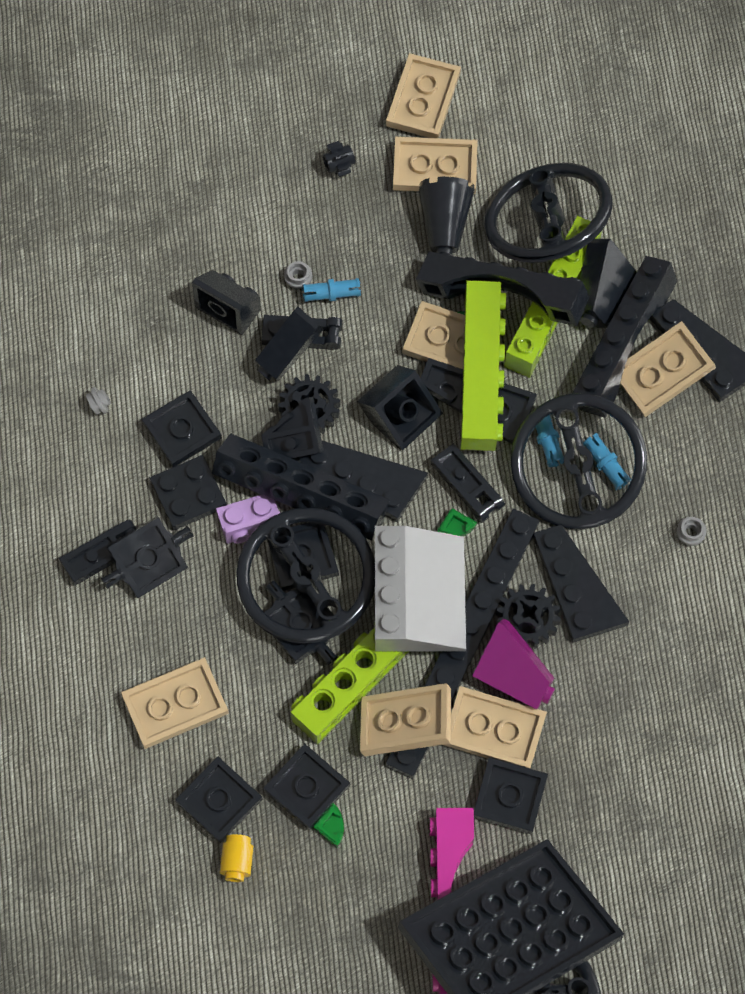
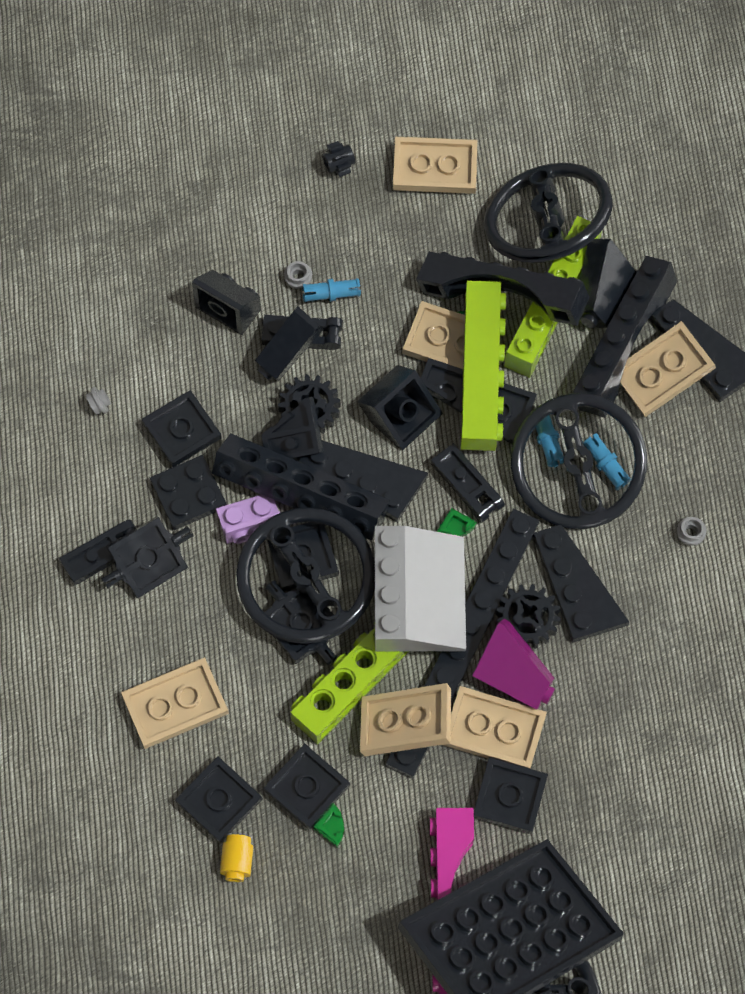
tan plate [386,53,461,138] -> none
black cone [419,176,475,256] -> none

